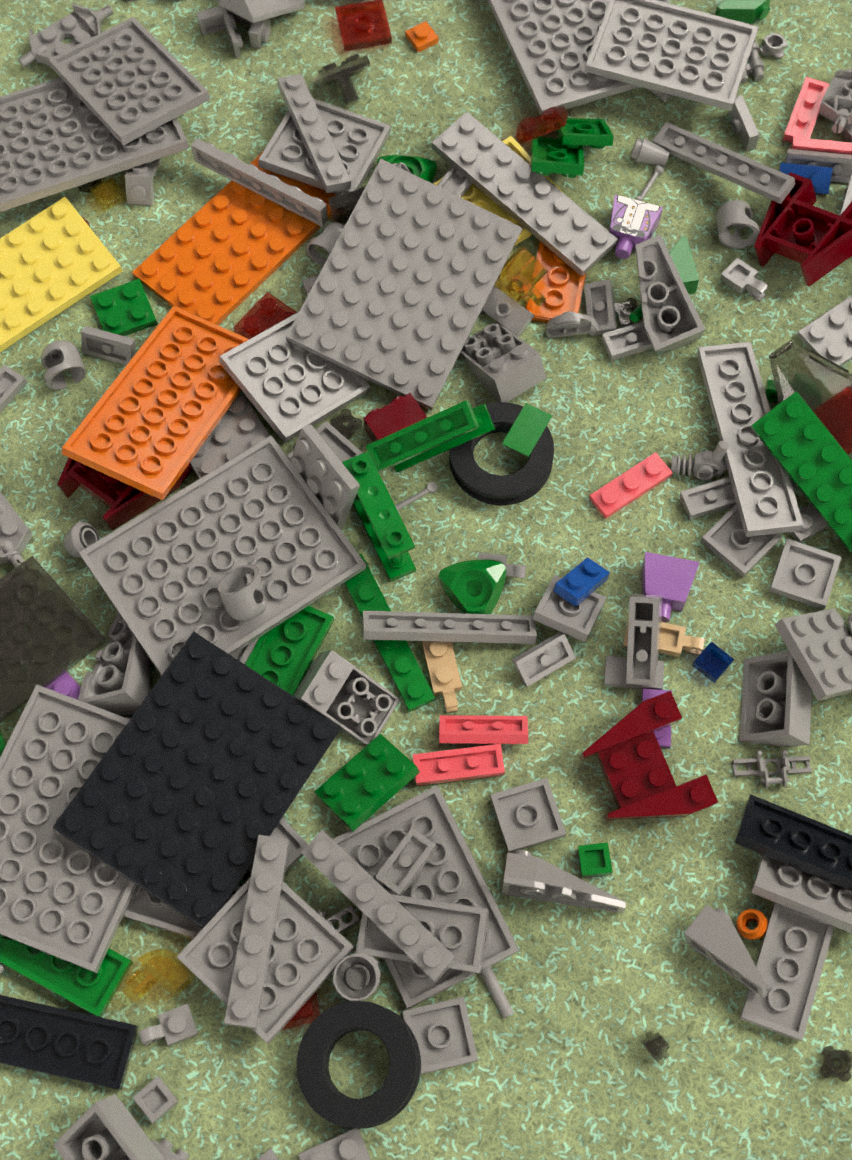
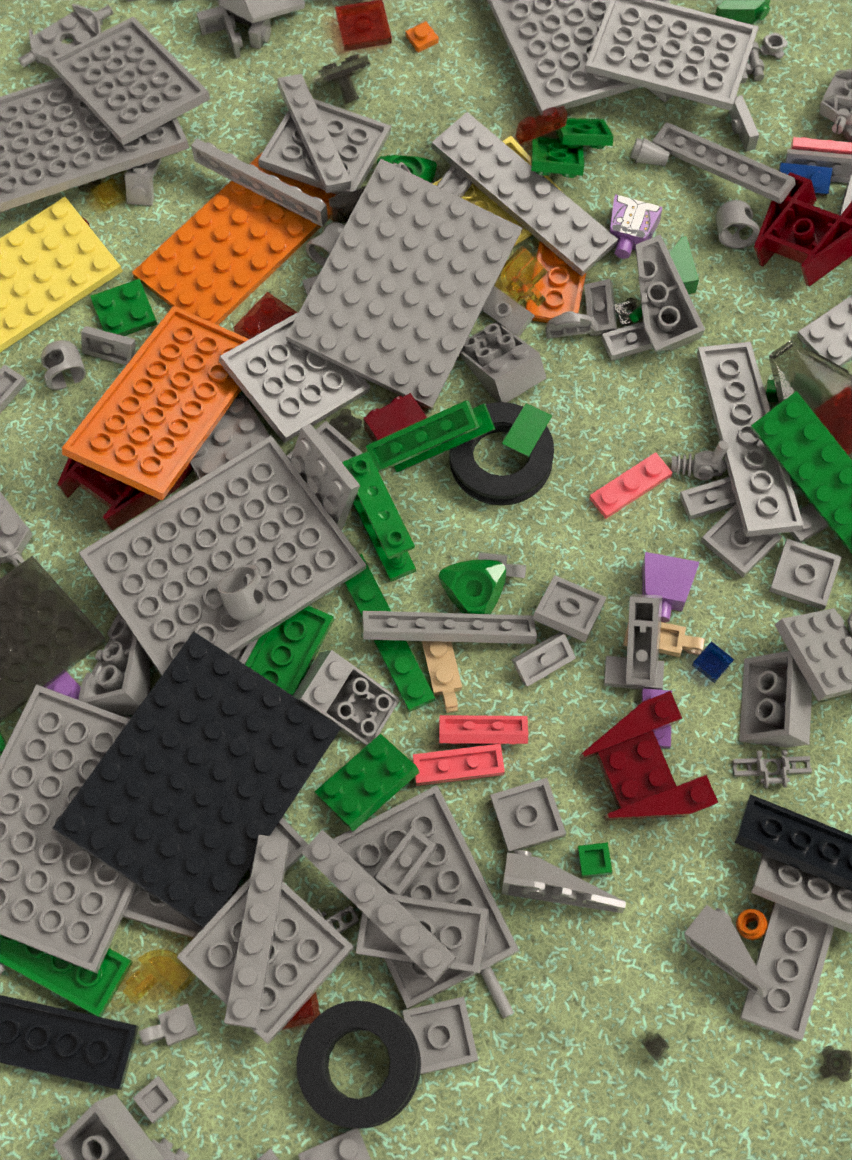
light grey cone [64,522,100,558] -> none
light grey helmet [333,953,381,1001] -> none
light grey hinge [395,482,438,510] -> none
blue plate [553,557,610,607] -> none
light grey hinge [636,165,664,201] -> none
light grey plate [720,257,768,302] -> none
coral plate [783,77,830,143] -> none

